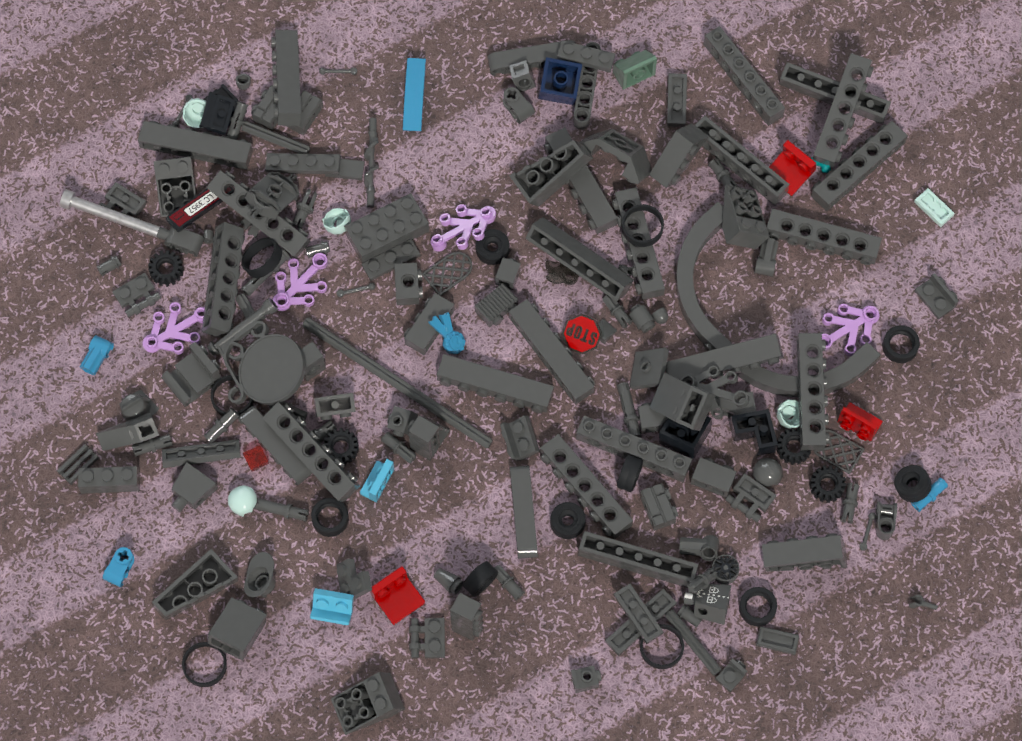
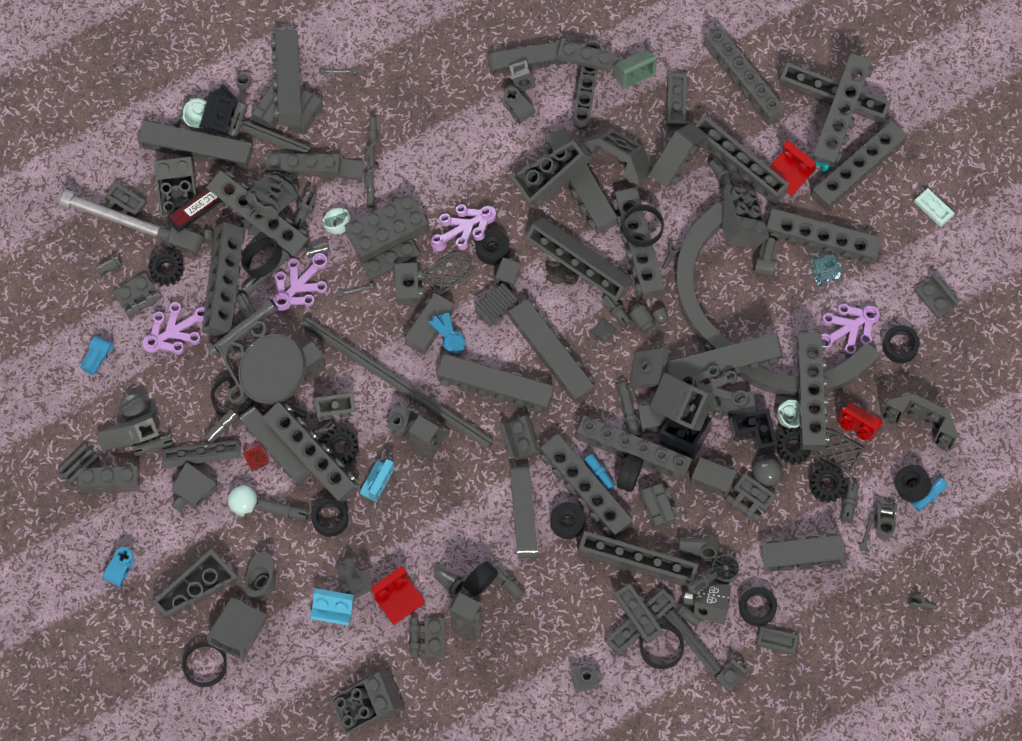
dark grey piece [161,342,221,407] -> none
dark grey axle [381,432,416,463] -> none
dark azure slope [403,58,426,131] -> none
dark blue brick [538,57,582,105] -> none
piece [562,313,602,354] -> none
none -> dark azure pin [583,454,616,491]
none -> dark grey hand [661,243,680,270]
none -> clear light blue brick [811,255,842,286]
none -> dark grey slope [881,393,958,451]

